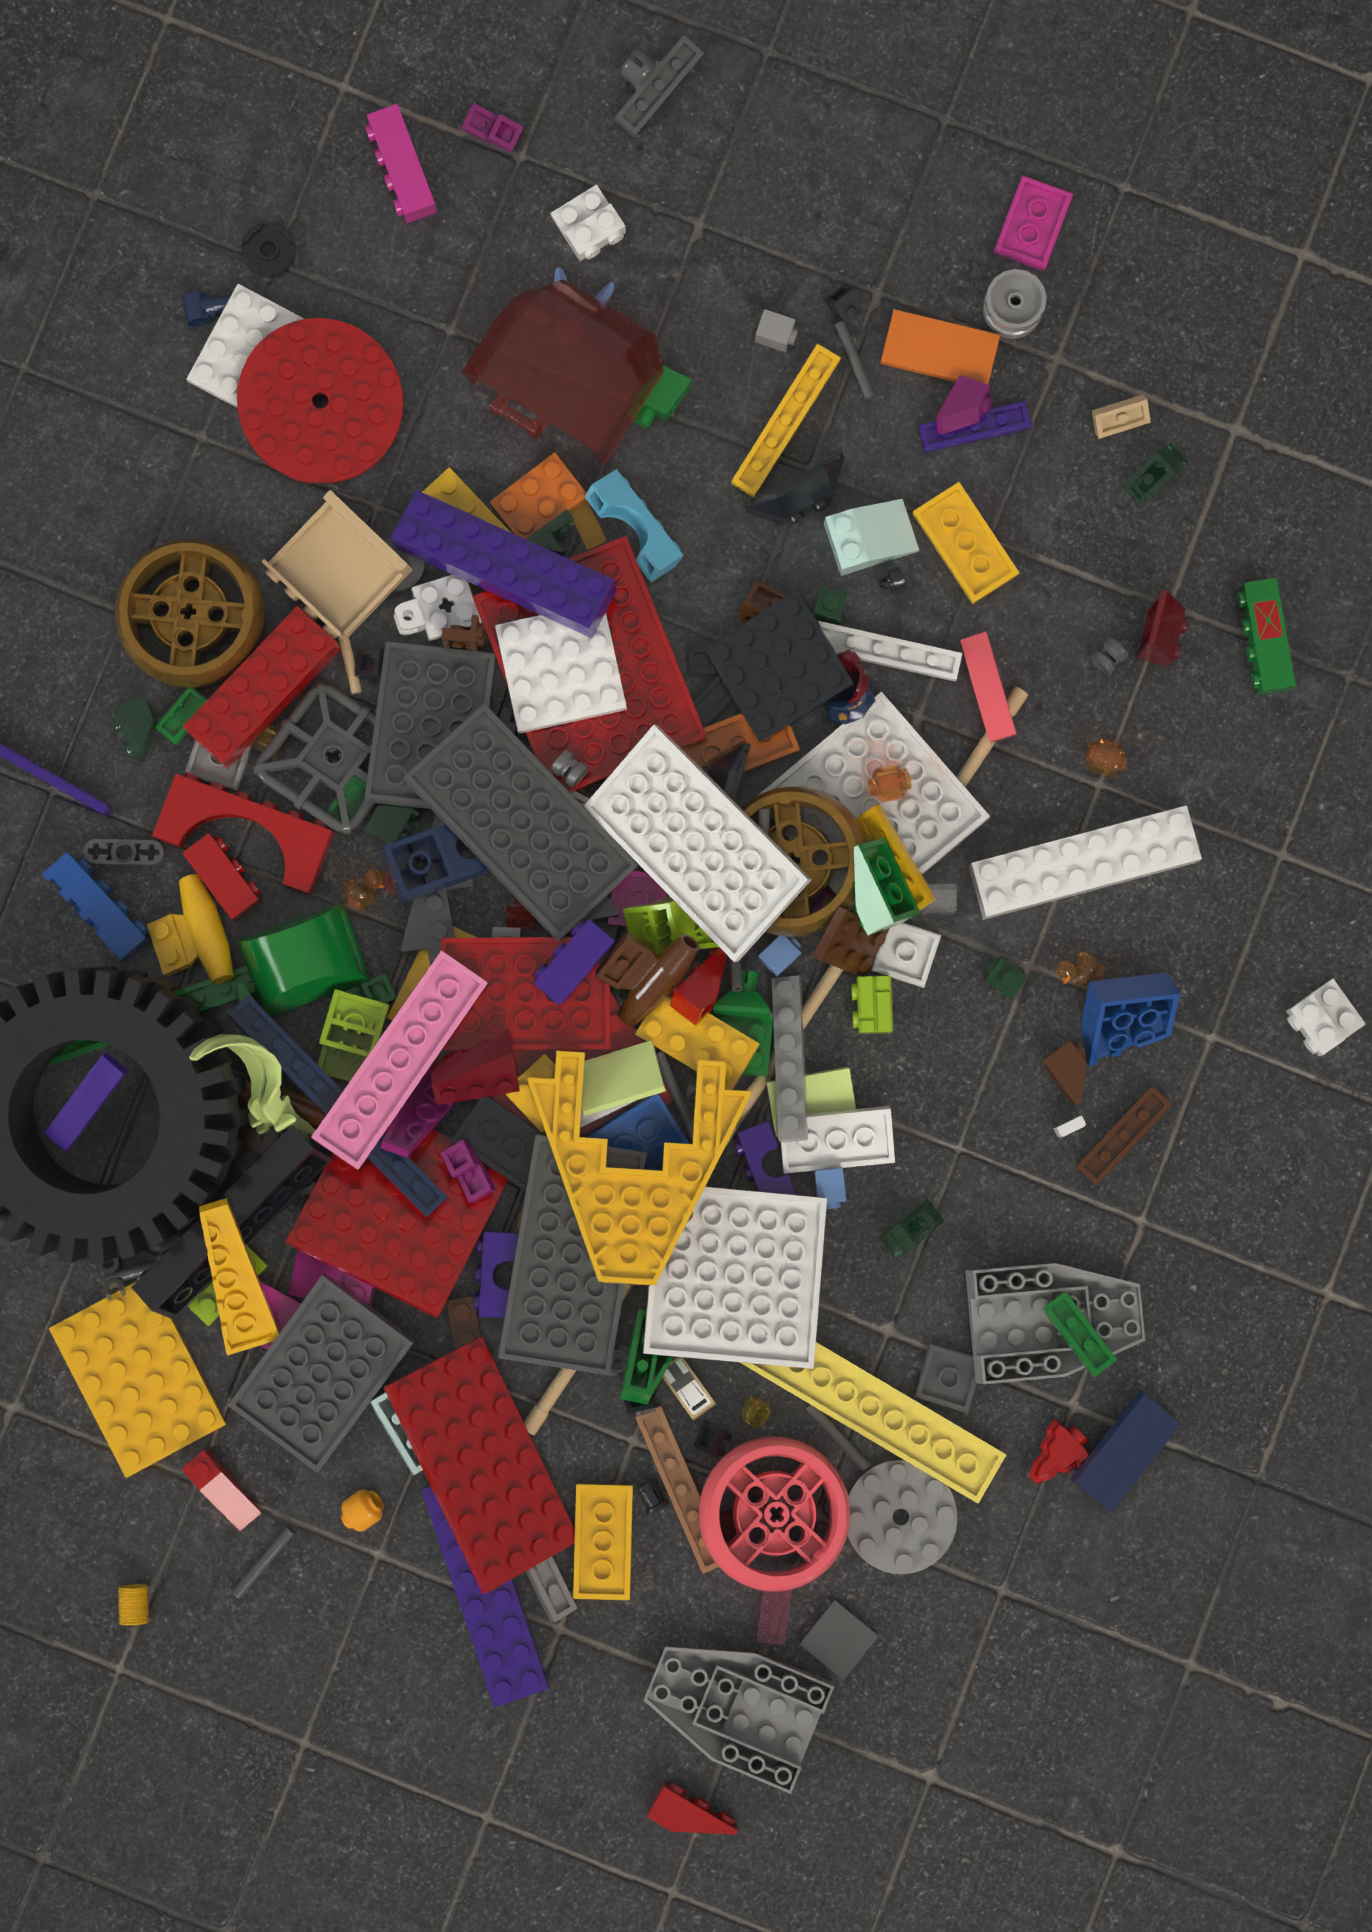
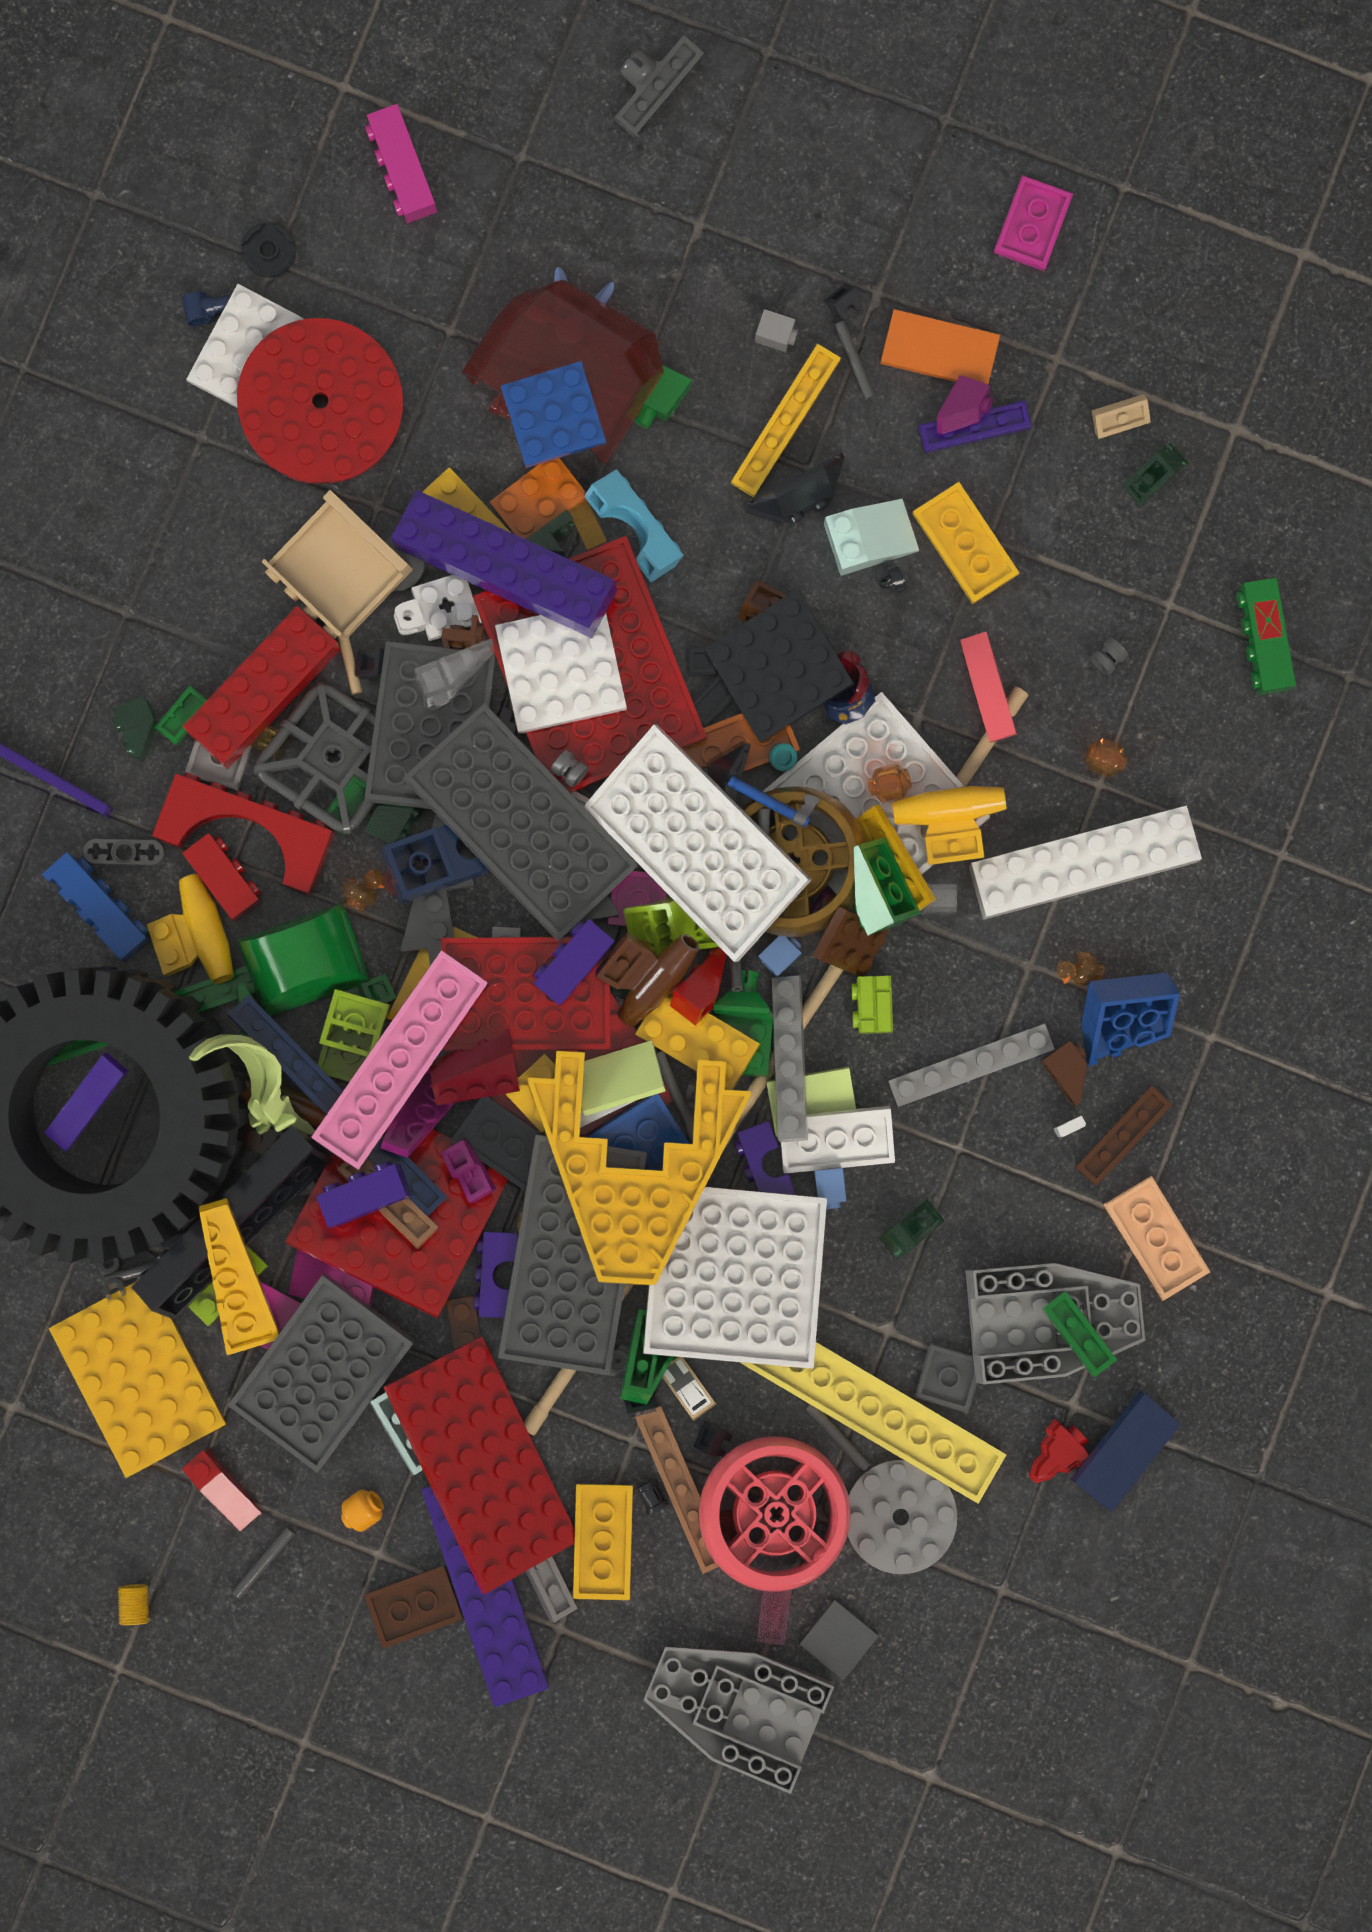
pearl gold wheel [115,539,265,688] -> none
magenta slope [460,103,523,152] -> none
clear red tile [506,897,535,929] -> none
white plate [551,185,626,261] -> none
red slope [647,1782,738,1835] -> none
clear yellow tile [741,1396,770,1427] -> none
dark green brick [813,586,848,625] -> none
white plate [818,621,962,682] -> none
white tile [871,923,941,988] -> none
light grey wheel [982,269,1047,339] -> none
dark green bracket [984,956,1028,1000] -> none
dark red slope [1137,590,1188,667] -> none
white plate [1286,979,1365,1056] -> none
none -> dark purple brick [316,1161,412,1228]
none -> medium nougat plate [338,1158,438,1249]
none -> reddish brown plate [364,1564,463,1649]
none -> clear slope [414,639,494,707]
none -> blue plate [501,361,606,468]
none -> blue piece [727,776,820,828]
none -> teal tile [768,742,797,771]
none -> light grey plate [888,1024,1055,1107]
none -> yellow plate [892,786,1006,865]
none -> light nougat tile [1103,1176,1210,1301]

